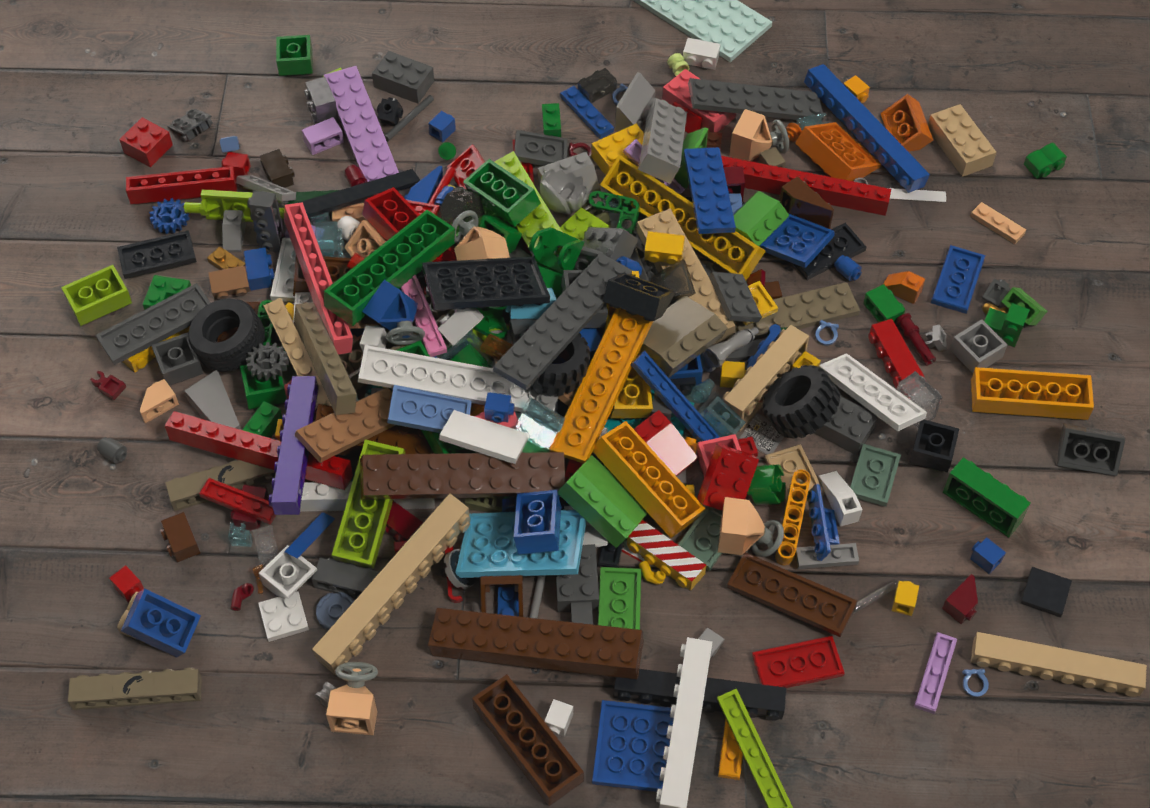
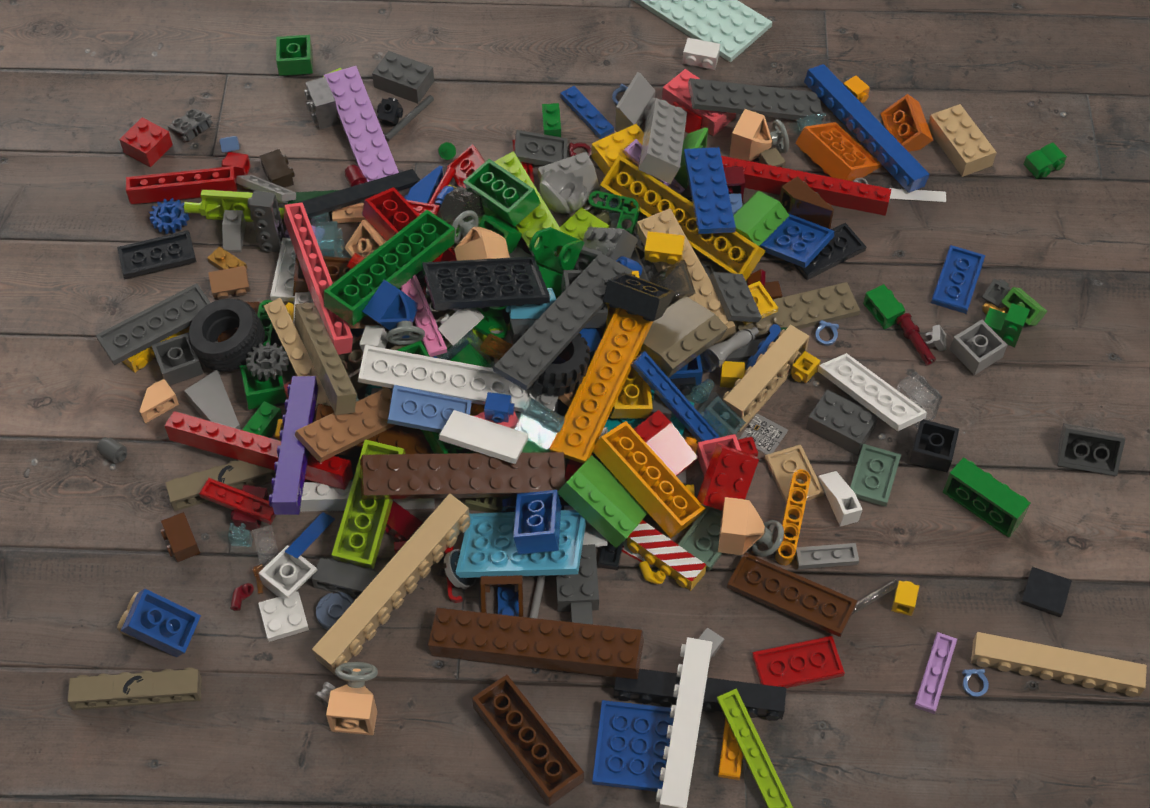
lime brick [61,265,132,326] -> none
dark red plate [90,371,127,400] -> none
red brick [109,565,144,603] -> none
green brick [143,275,191,310] -> none
blue brick [244,248,274,291] -> none
lavender brick [302,117,344,155] -> none
white head [336,216,360,241] -> none
blue brick [428,111,456,142] -> none
white brick [544,699,573,737] -> none
clear smoke brick [577,68,617,103] -> none
bright green plate [598,567,641,630] -> none
yellowish green wheel [667,53,690,76] -> none
copper plate [706,131,723,148] -> none
green brick [747,464,786,506] -> none
black tyre [763,365,840,439] -> none
orange wheel [786,123,802,142] -> none
blue bracket [807,484,840,561] -> none
blue brick [834,255,862,281] -> none
red brick [868,319,925,394] -> none
orange slope [883,271,925,304] -> none
dark red slope [942,574,978,624] -> none
light nougat plate [970,202,1026,244] -> none
blue brick [970,537,1006,574] -> none
light orange brick [971,367,1094,420] -> none

